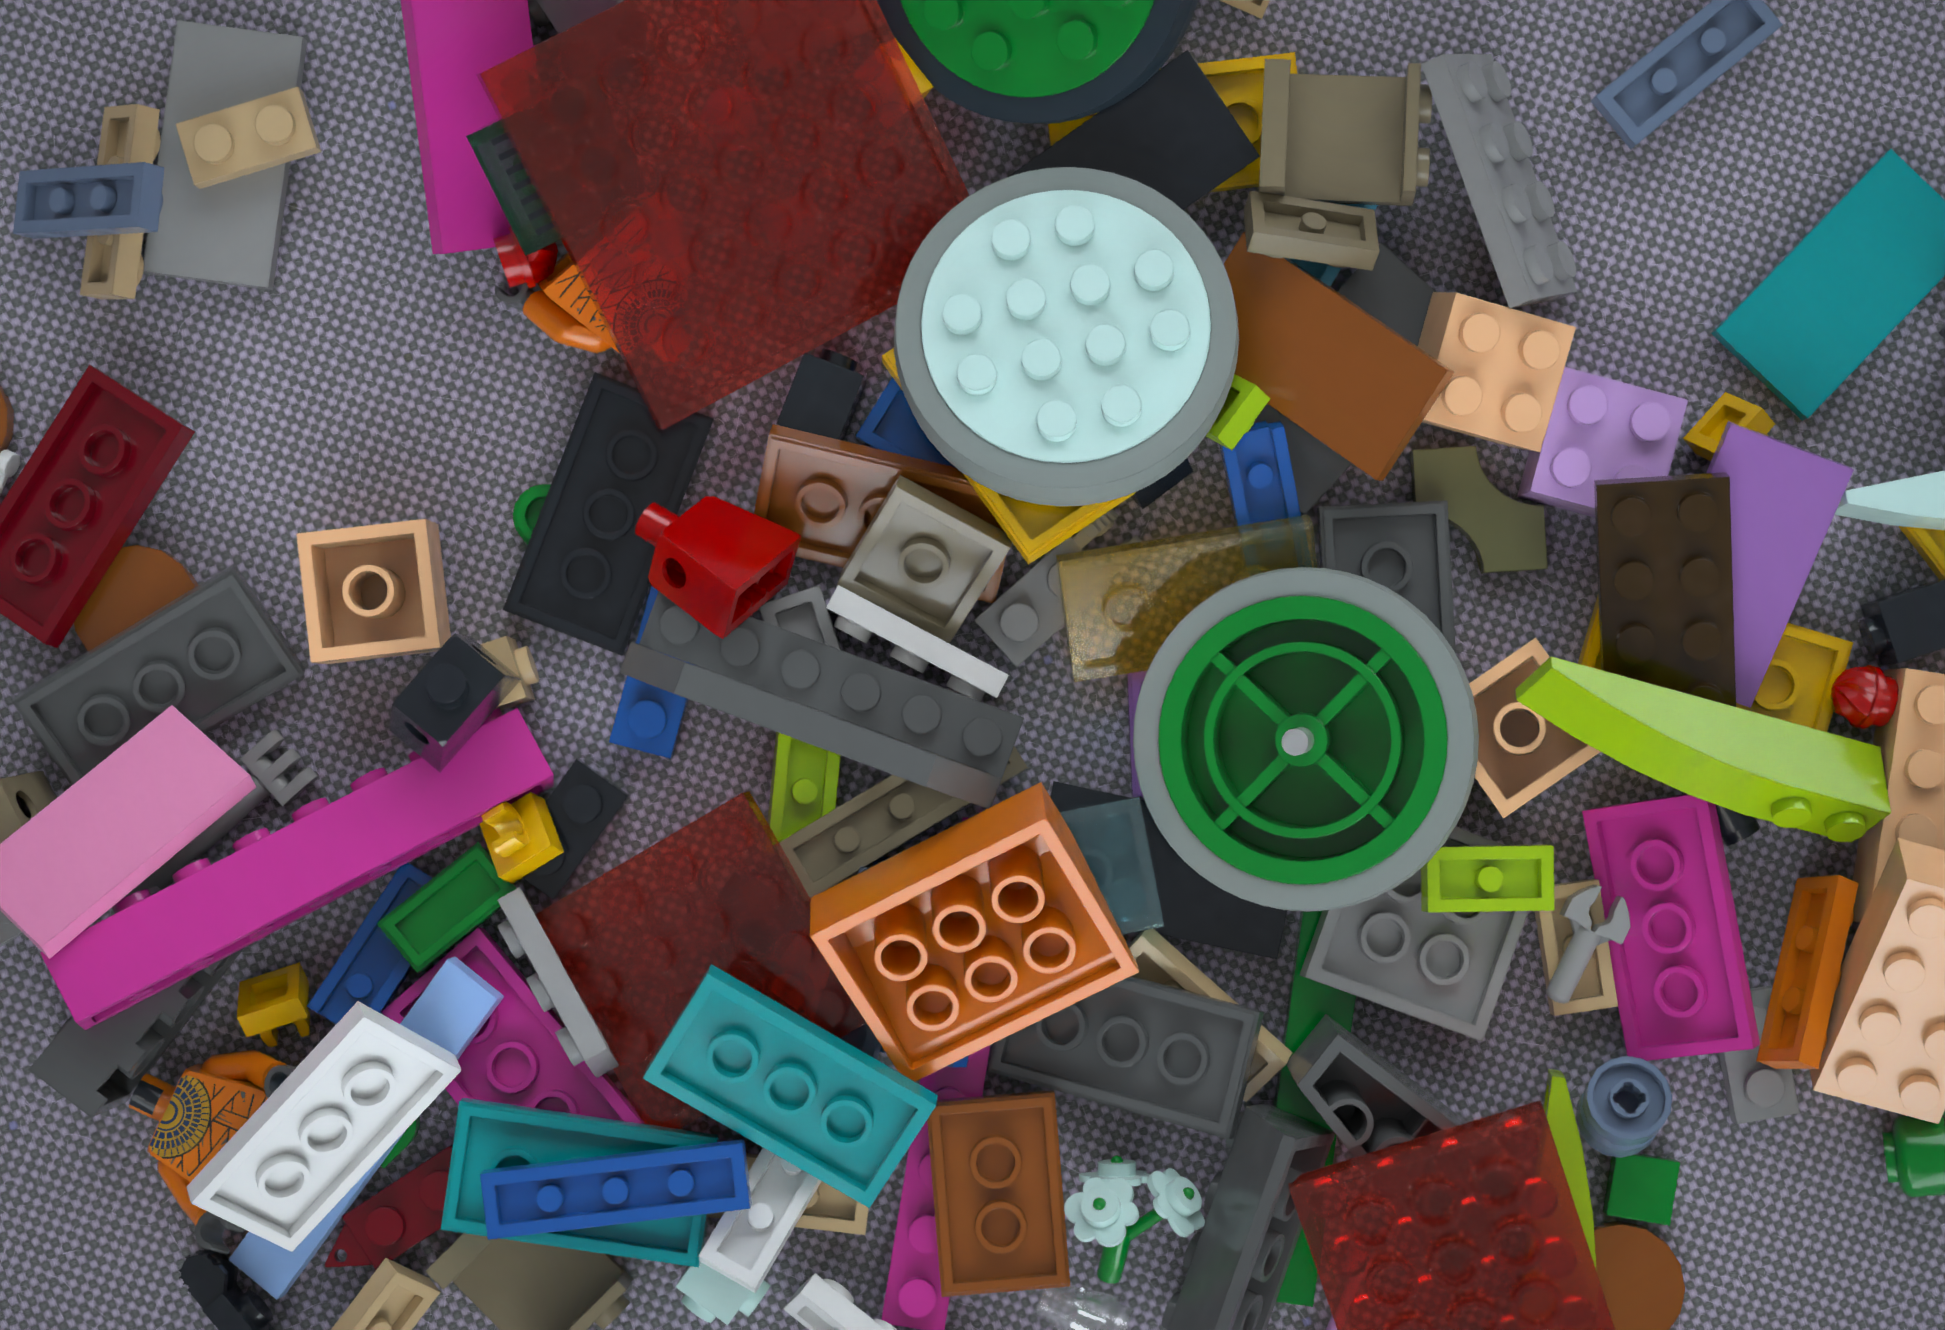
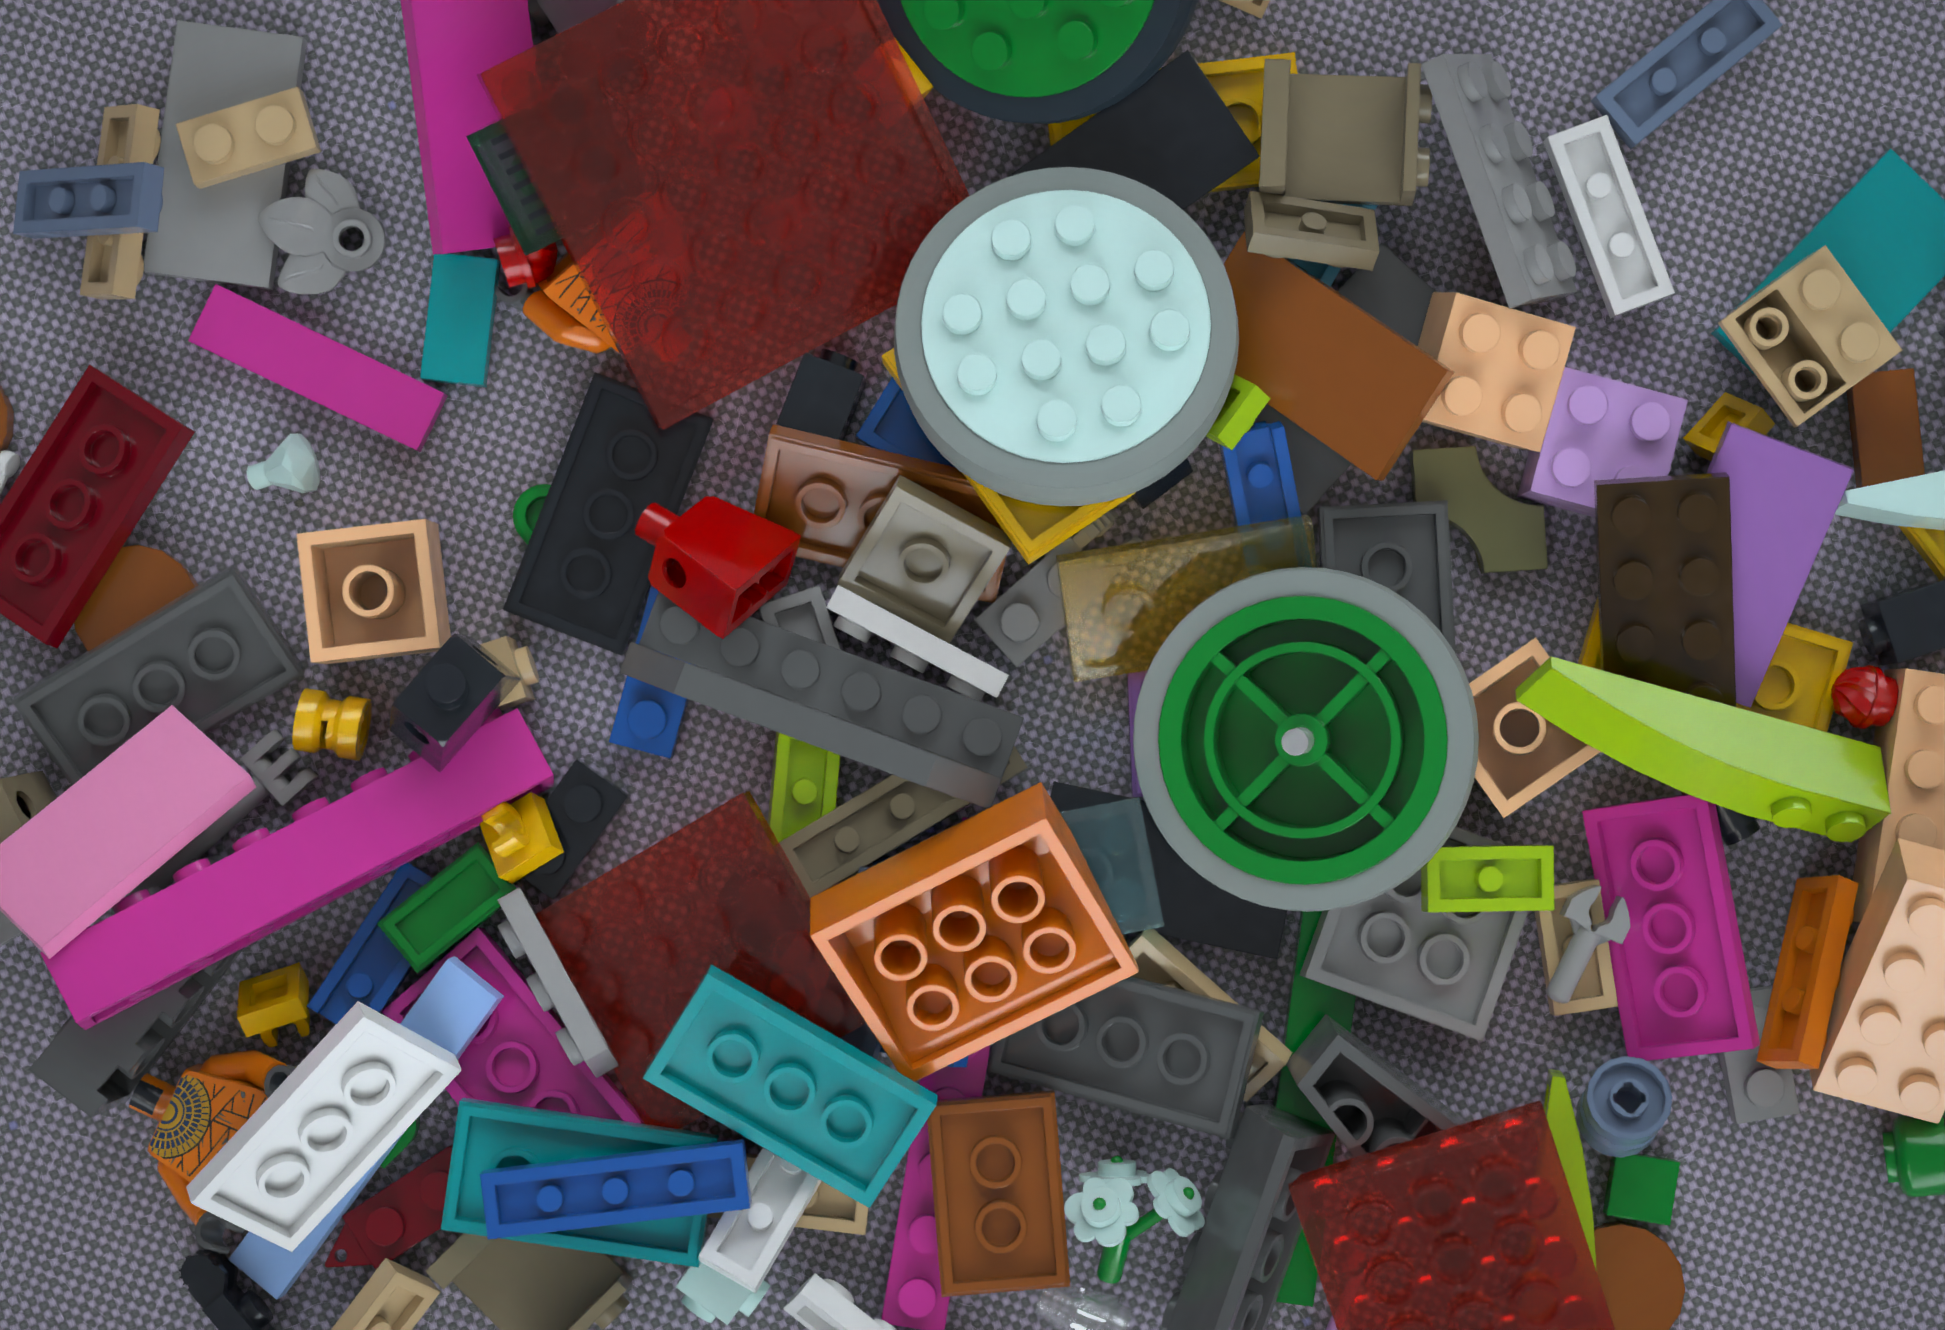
none -> dark pink tile [188,284,448,452]
none -> light aqua rock [247,433,320,493]
none -> light grey plate [258,169,386,295]
none -> yellow wheel [292,688,372,761]
none -> teal tile [420,254,501,388]
none -> white plate [1543,115,1675,319]
none -> tan slope [1718,245,1902,428]
none -> dark orange tile [1846,368,1925,488]

